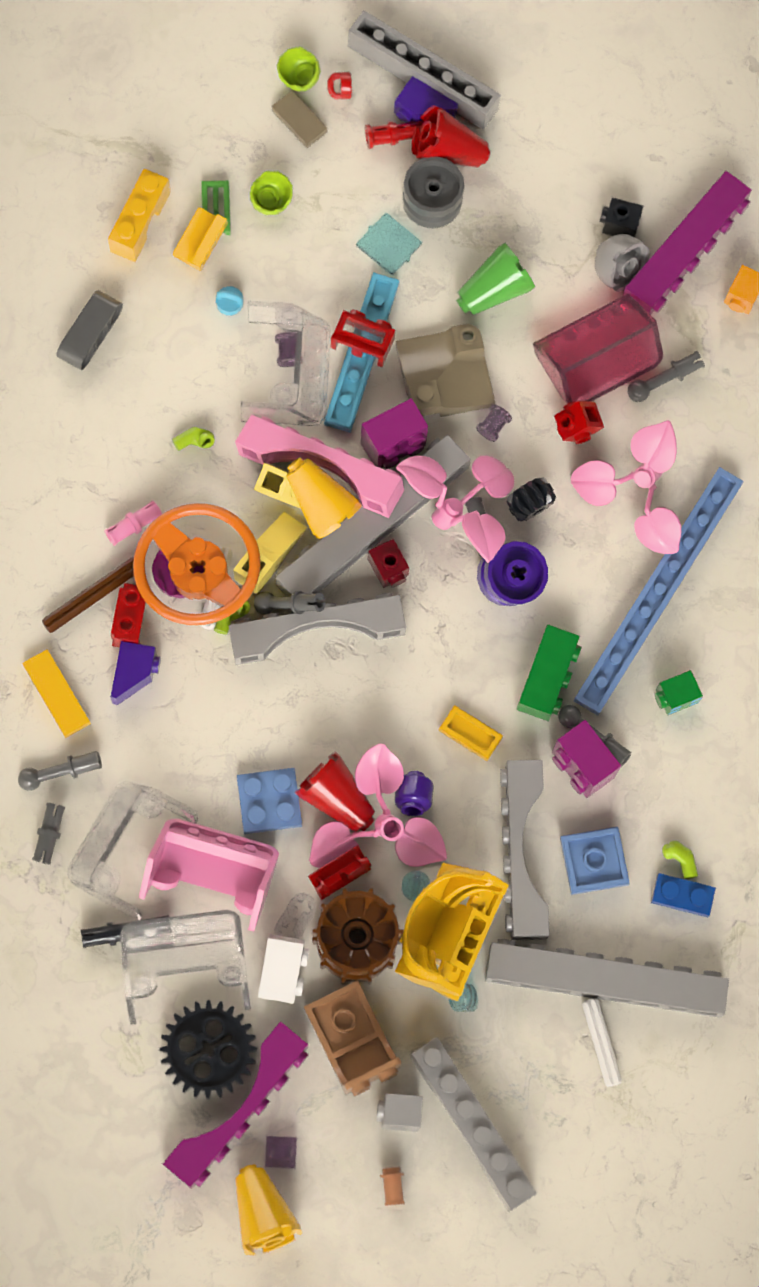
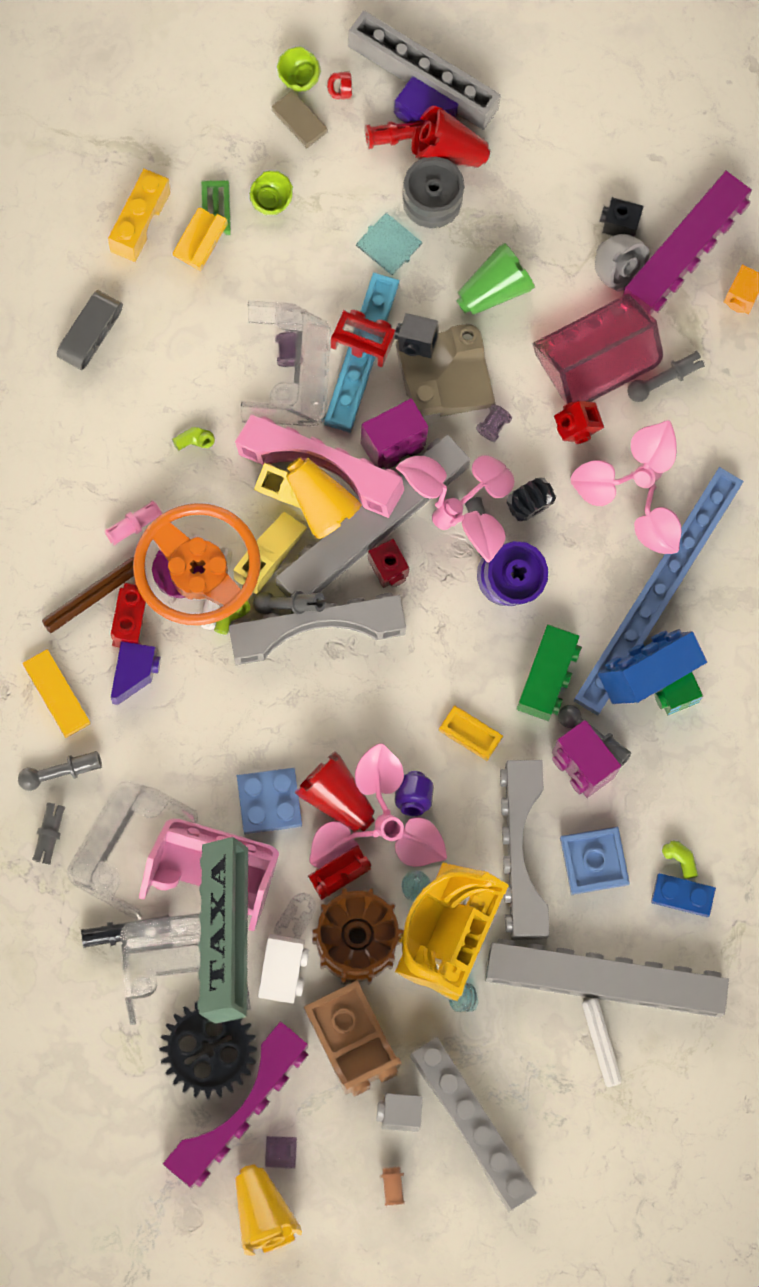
medium azure tile [216,286,244,316] -> none
none -> sand green brick [197,837,248,1024]
none -> brick [395,313,439,358]
none -> blue brick [598,629,708,704]

